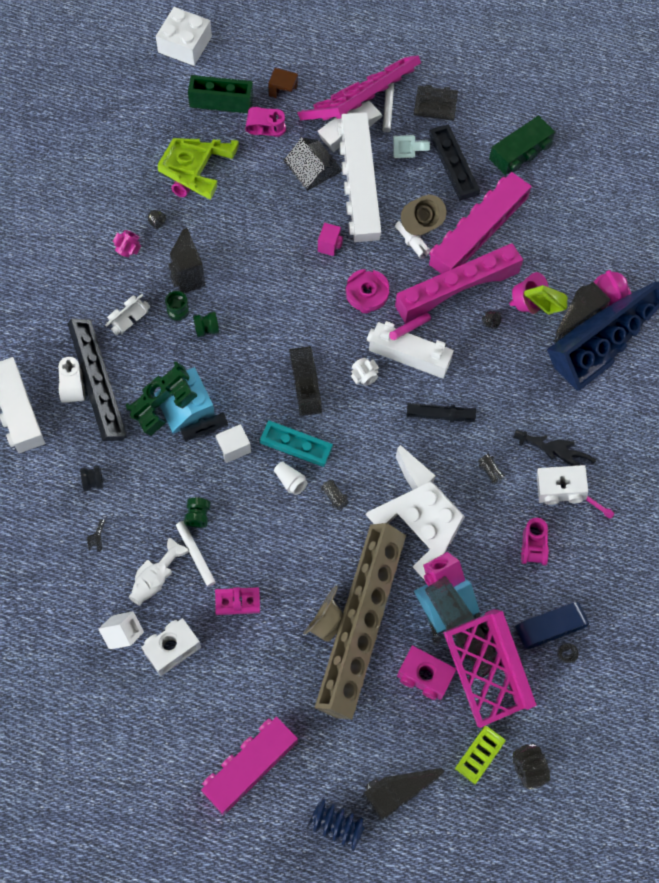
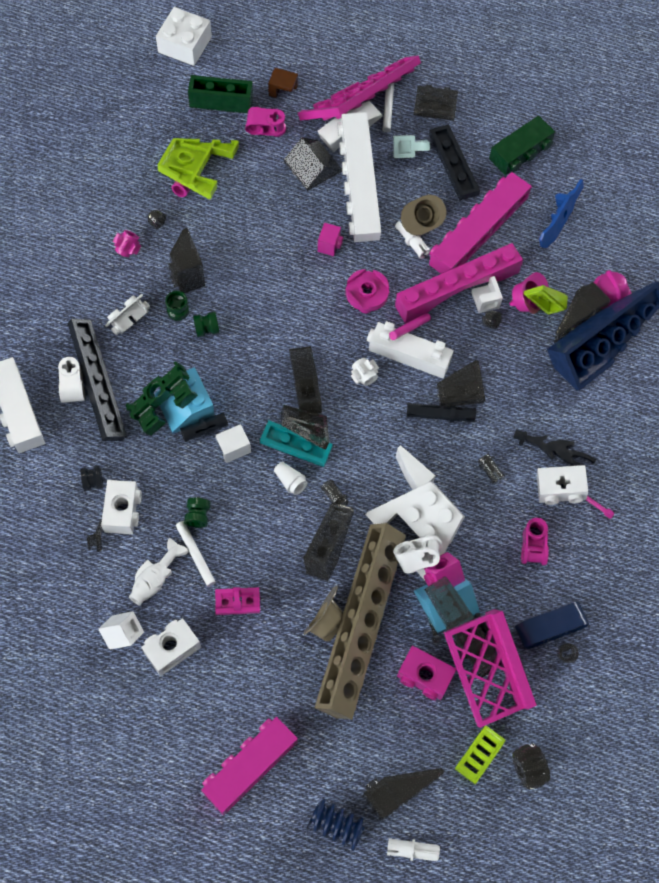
none -> white brick [101,480,142,534]
none -> clear smoke wing [281,405,329,450]
none -> clear smoke slope [303,502,354,581]
none -> white axle [387,838,440,861]
none -> white piece [393,535,442,573]
none -> clear smoke wing [436,360,485,406]
none -> white panel [471,276,503,313]
none -> blue piece [539,179,584,248]

